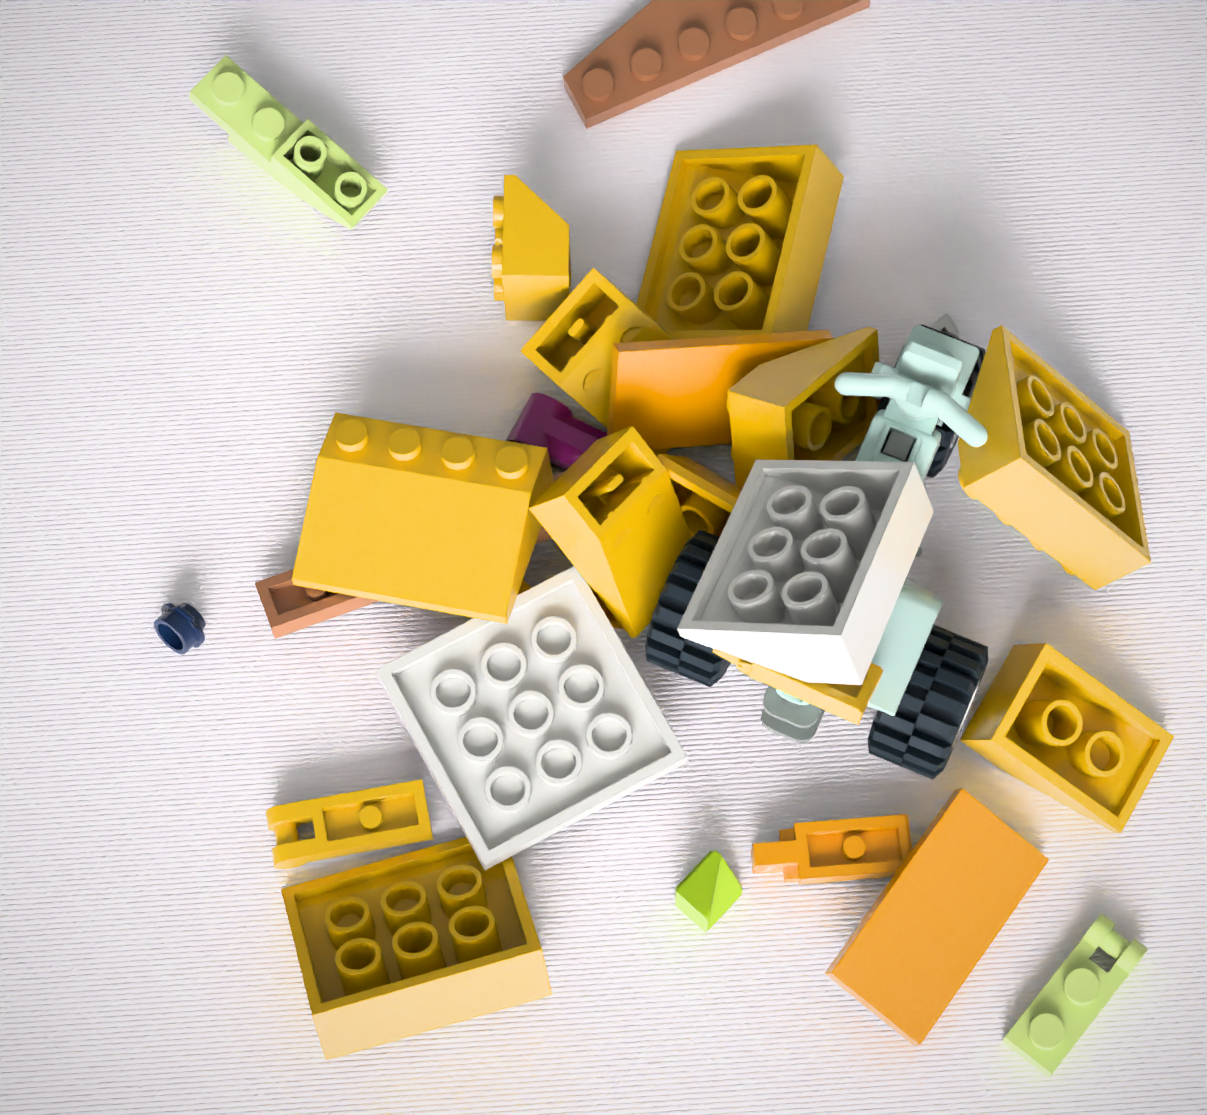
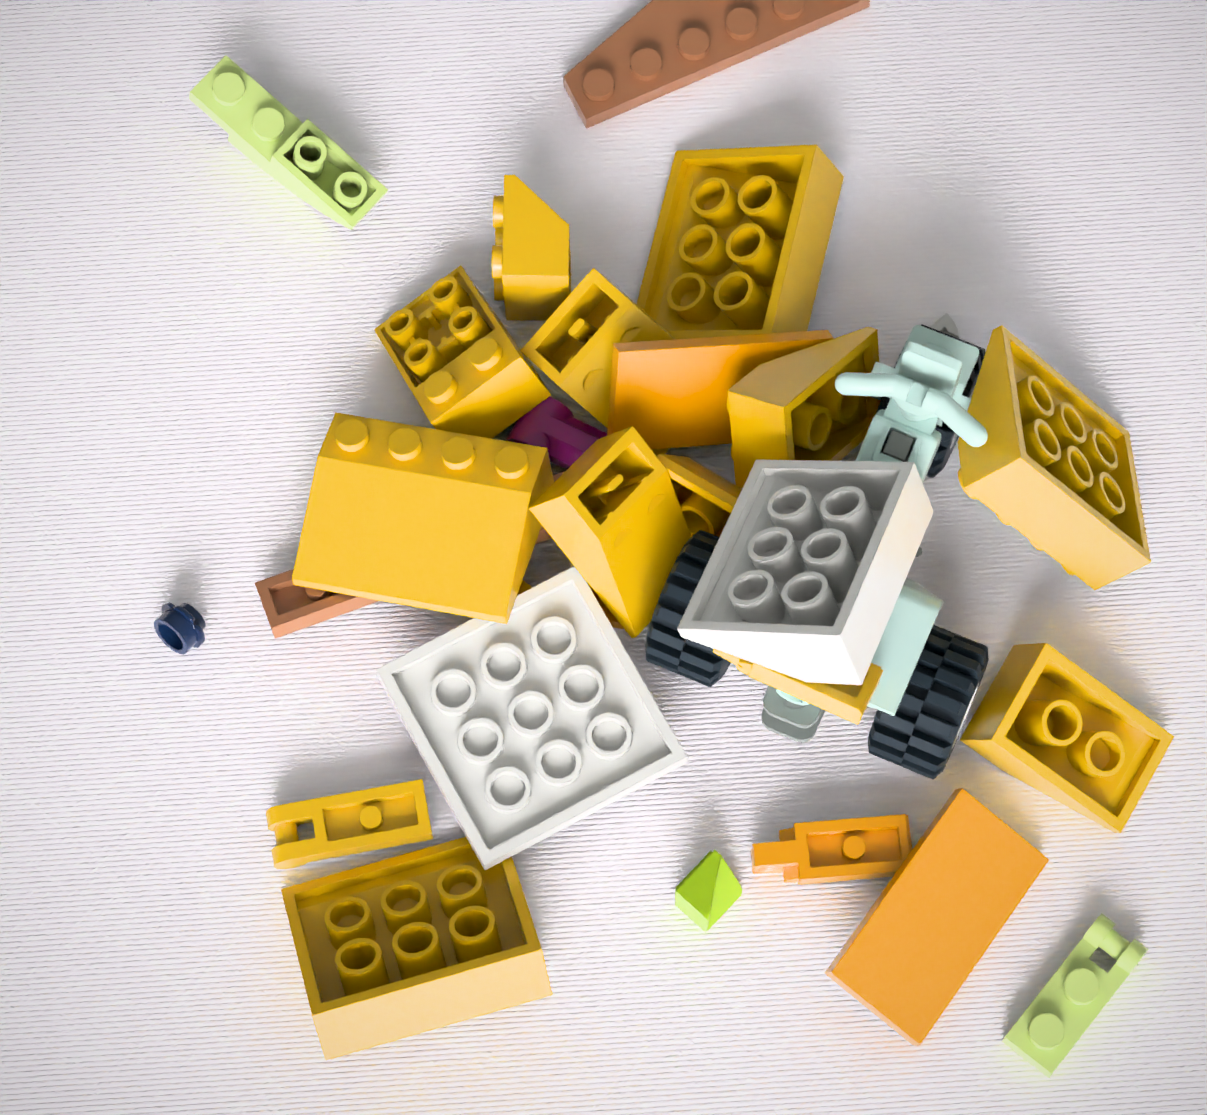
none -> yellow slope [374,265,551,438]

